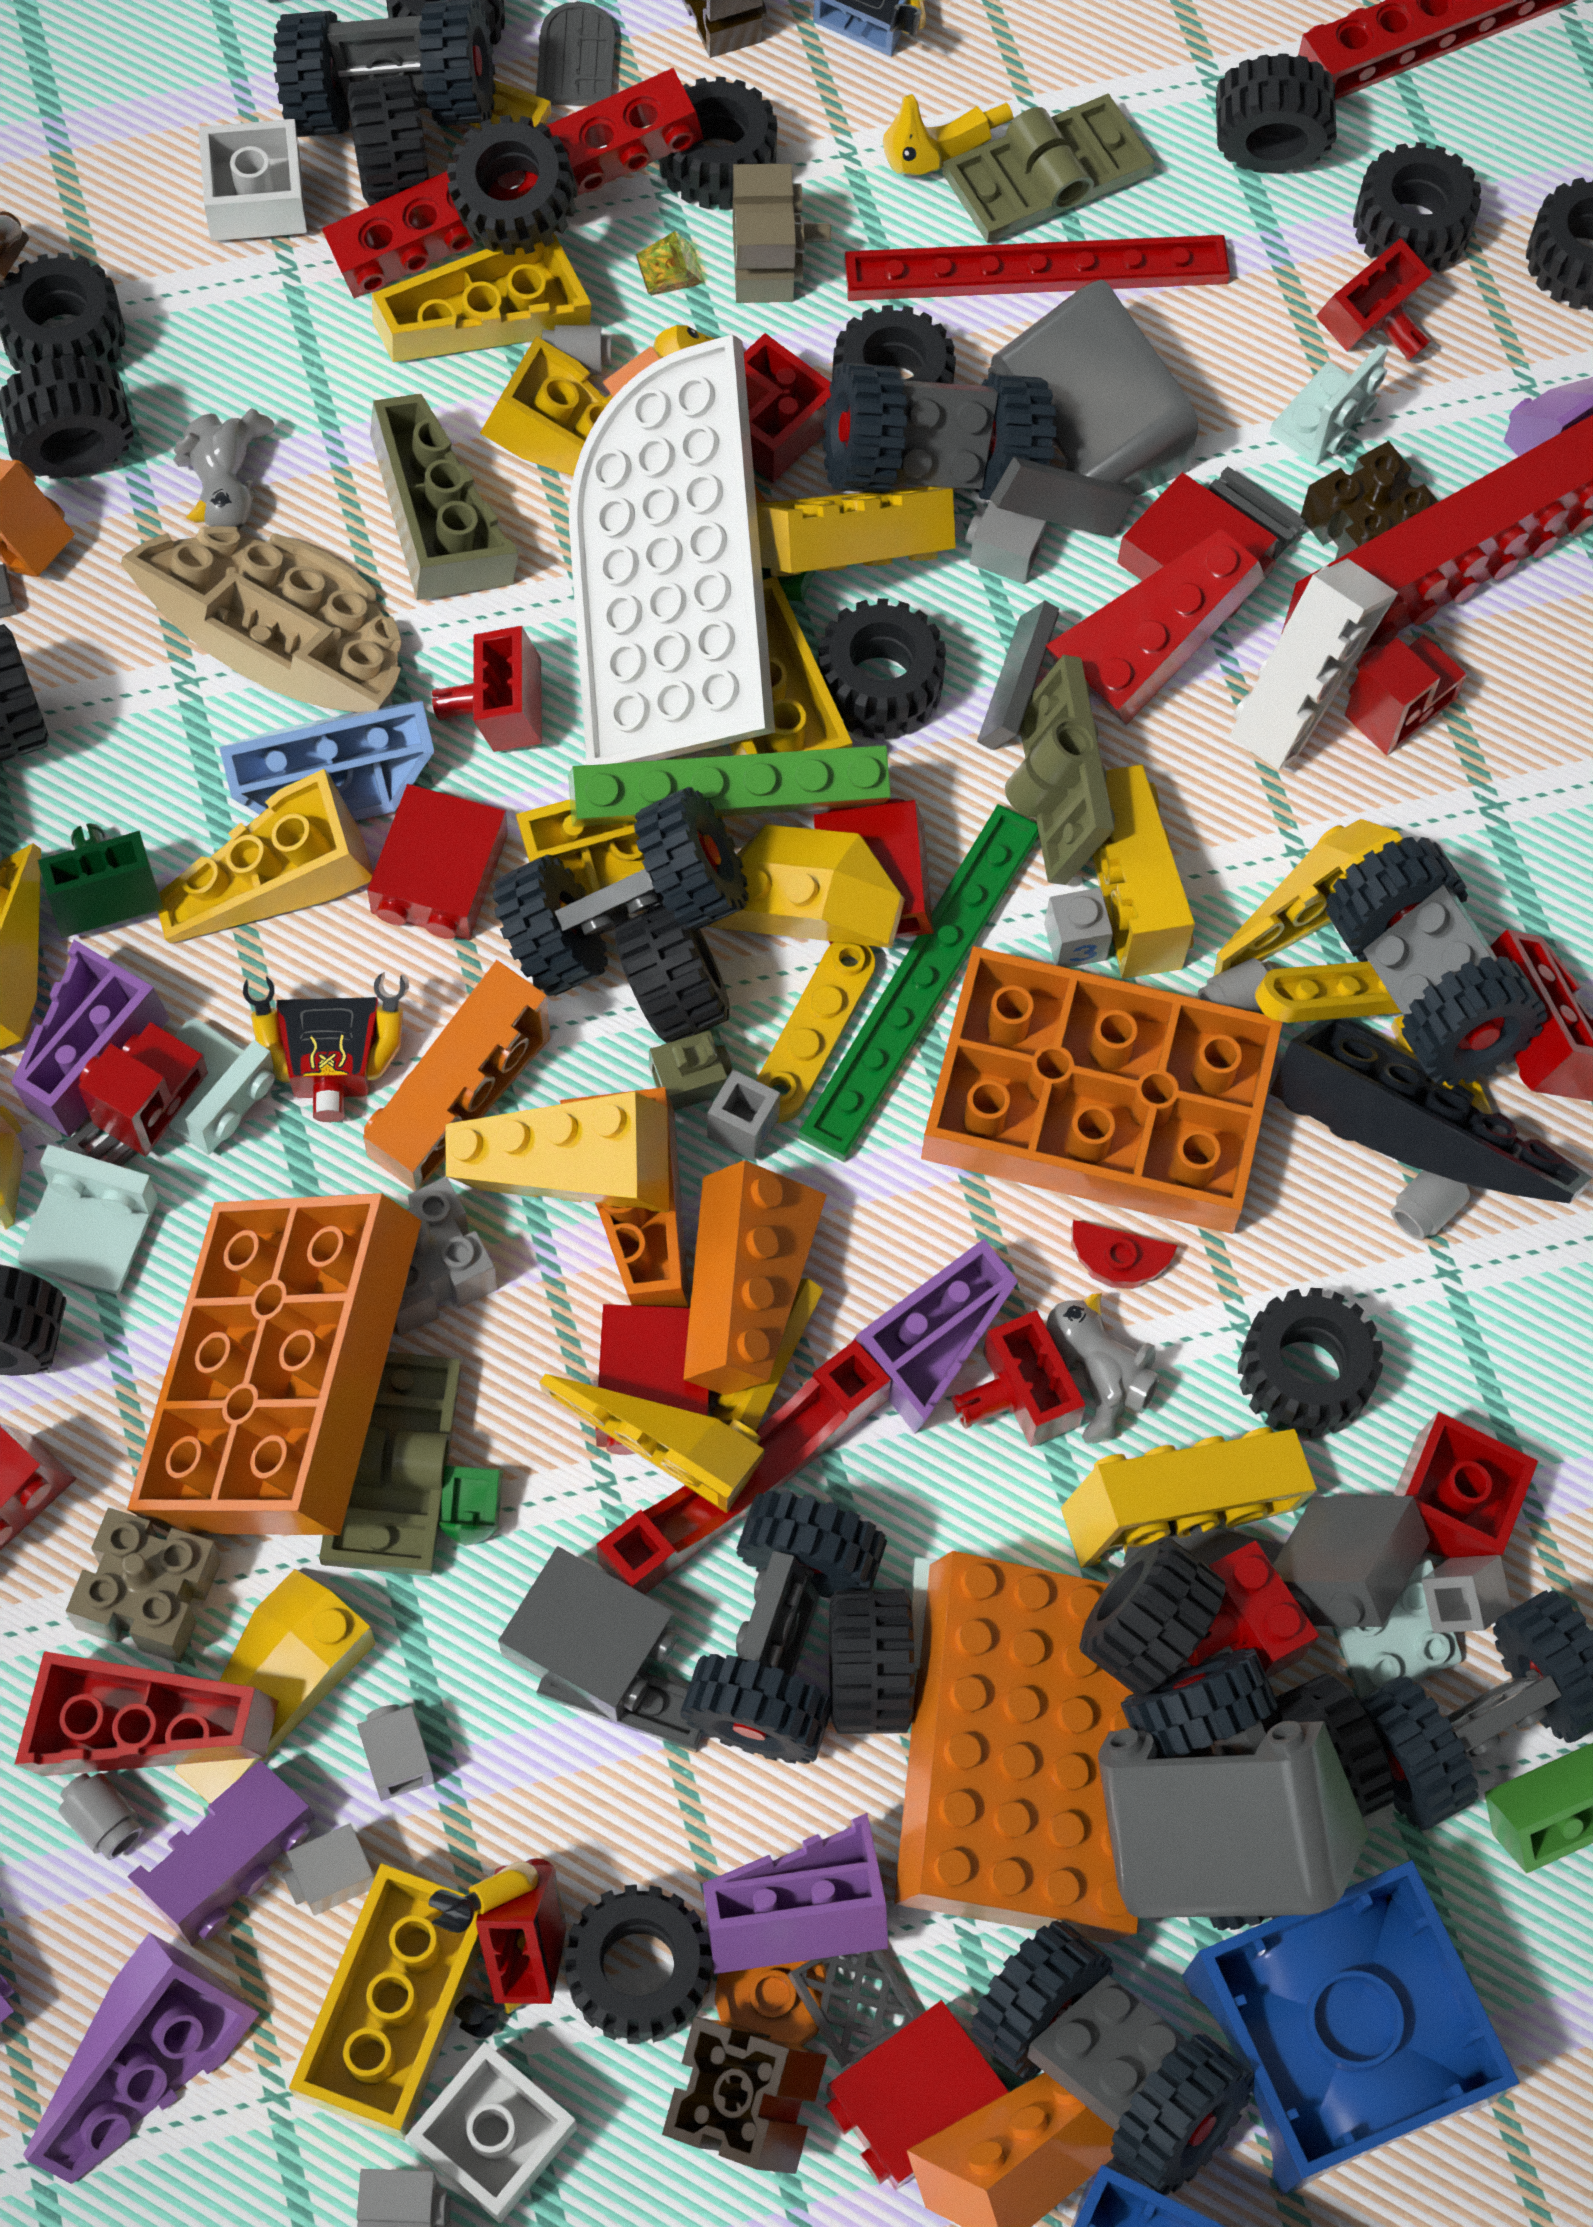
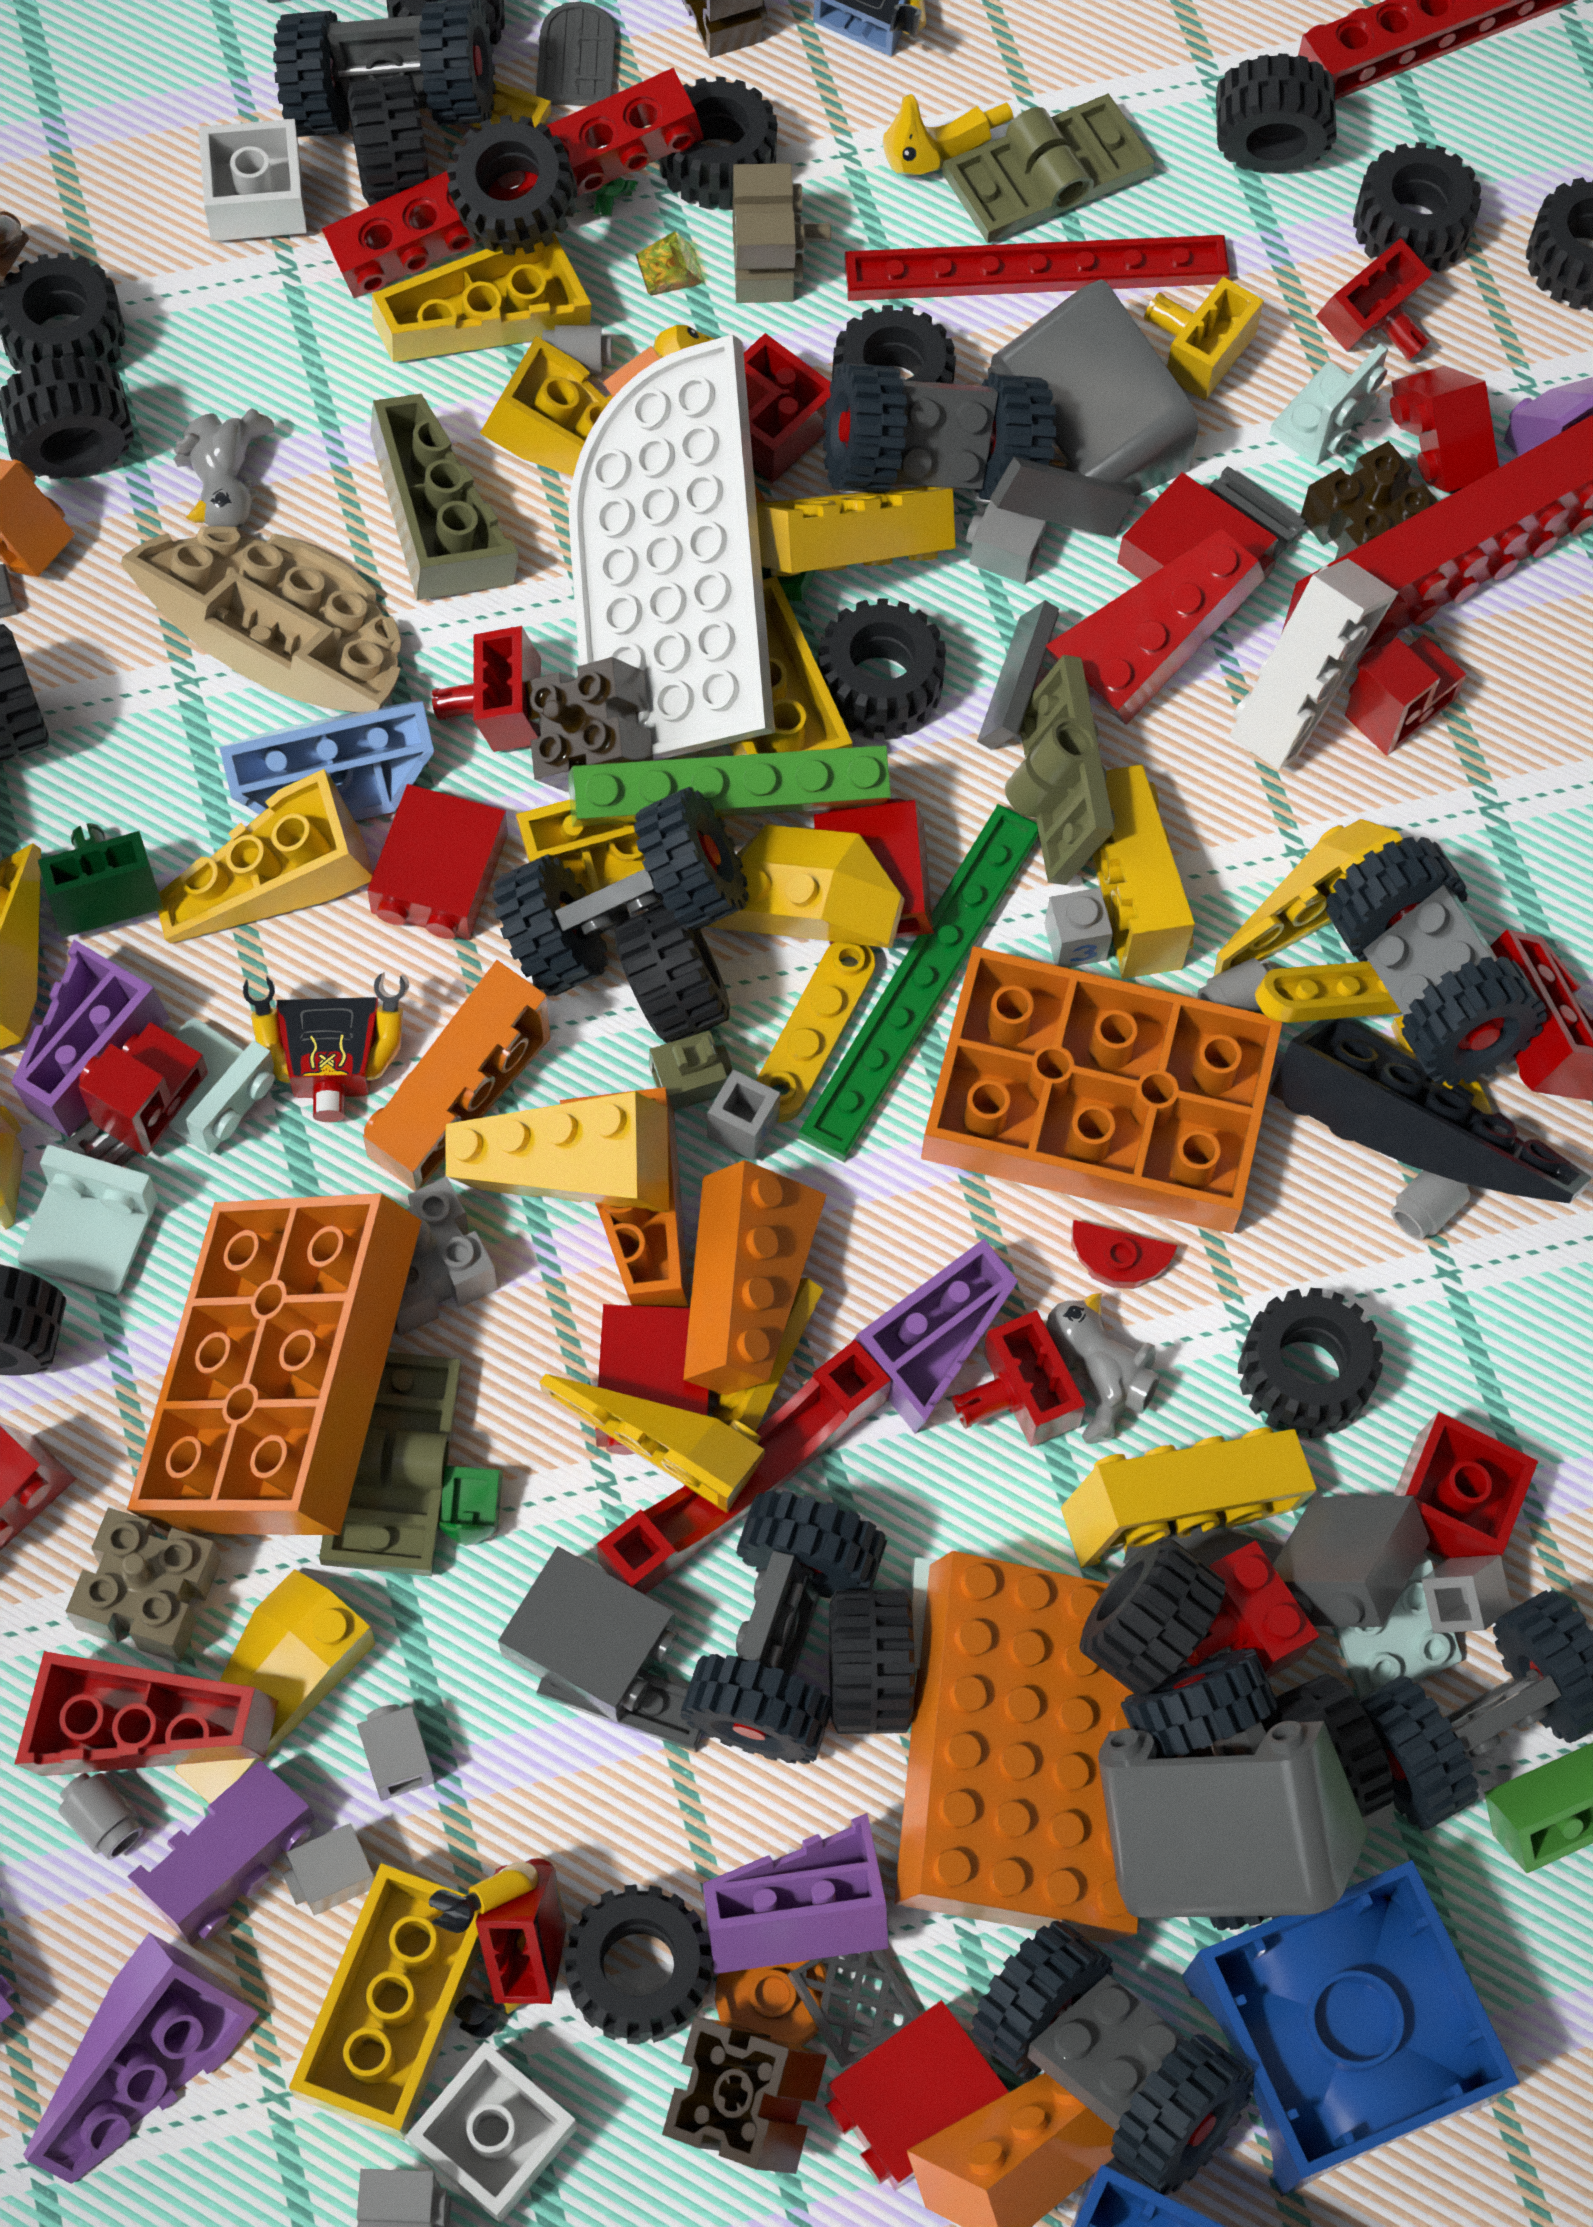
none -> dark brown brick [525,657,653,792]
none -> green plant [591,177,639,217]
none -> yellow brick [1144,277,1264,400]
none -> red brick [1389,365,1499,493]

